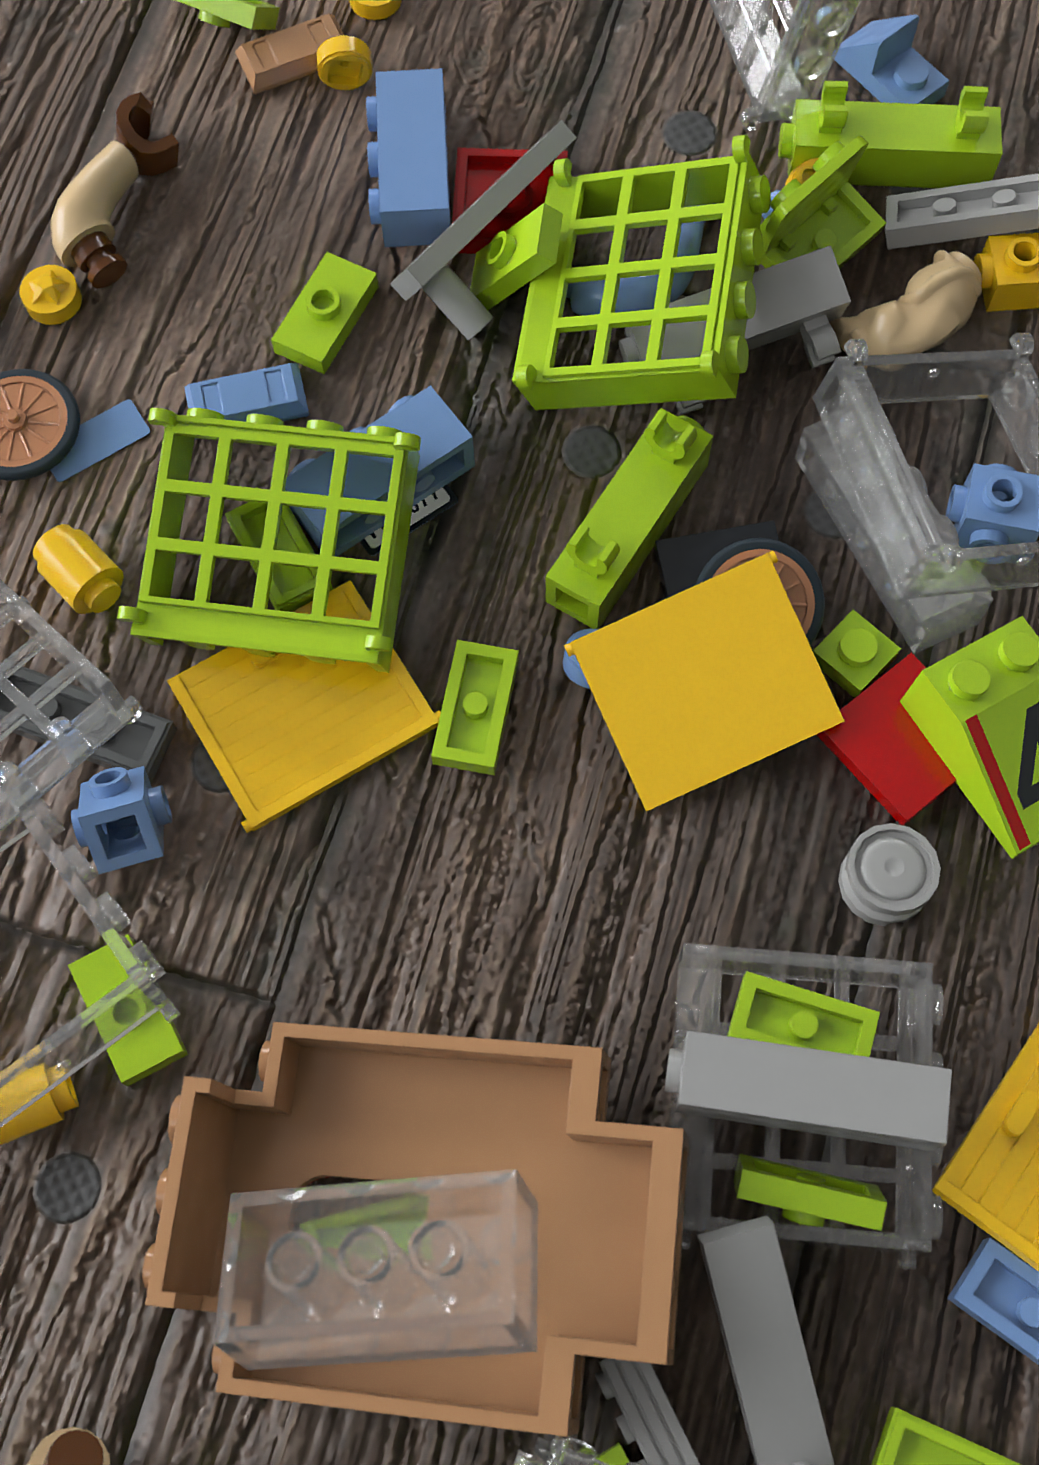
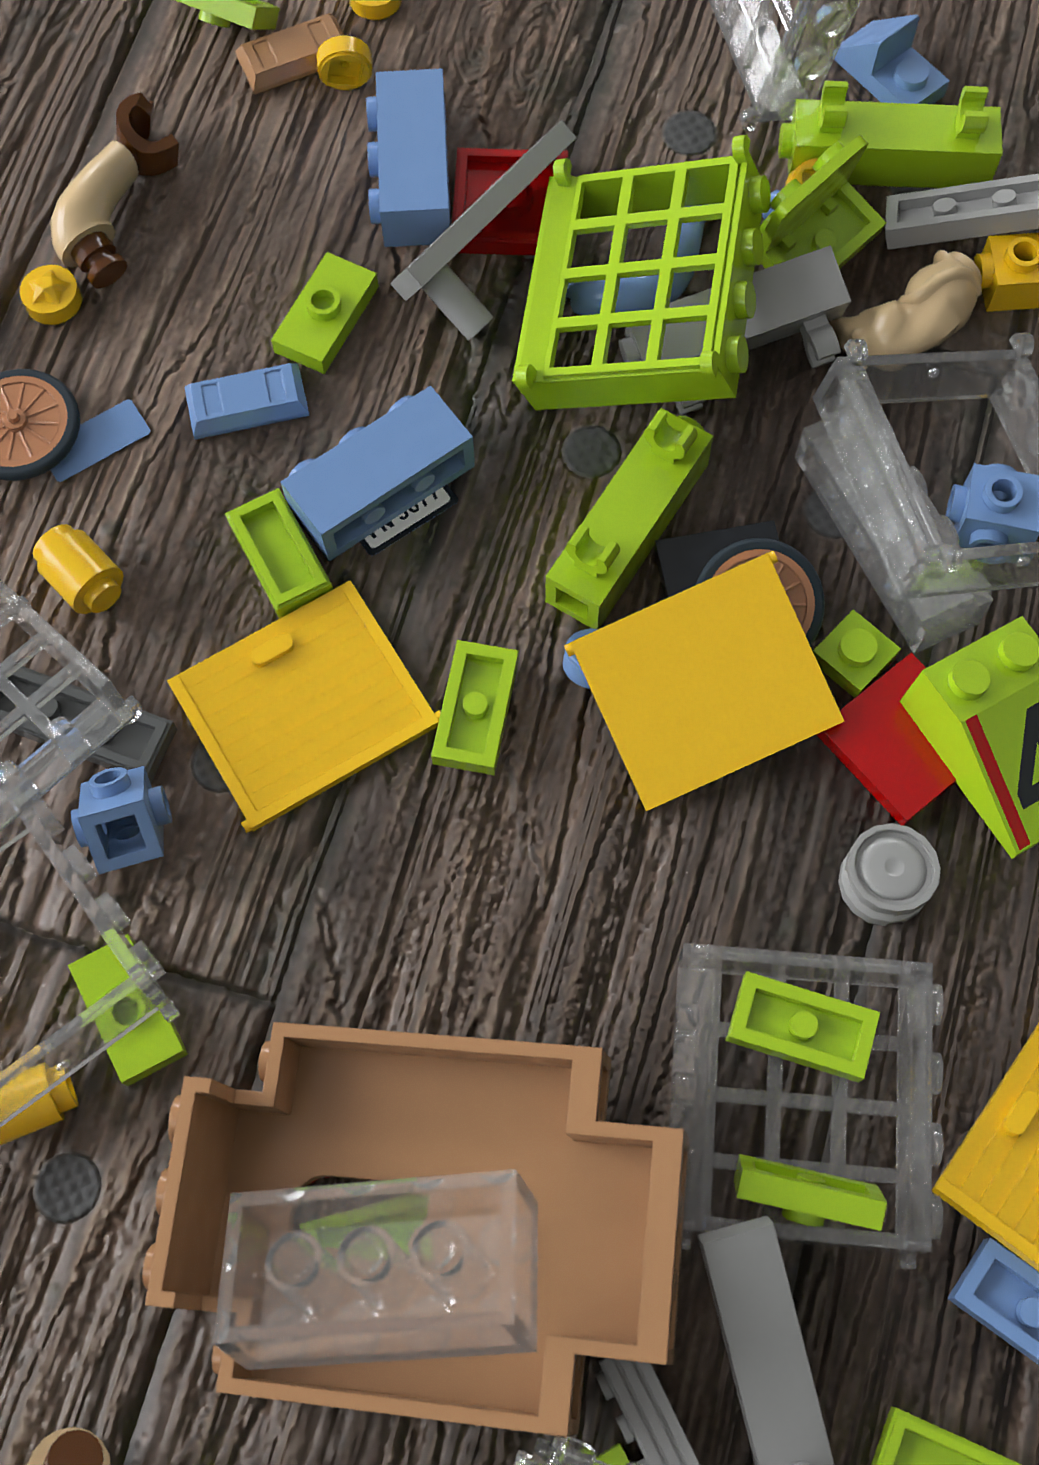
lime window [117,408,421,673] -> none
lime plate [470,203,563,310] -> none
light grey brick [664,1030,952,1151] -> none

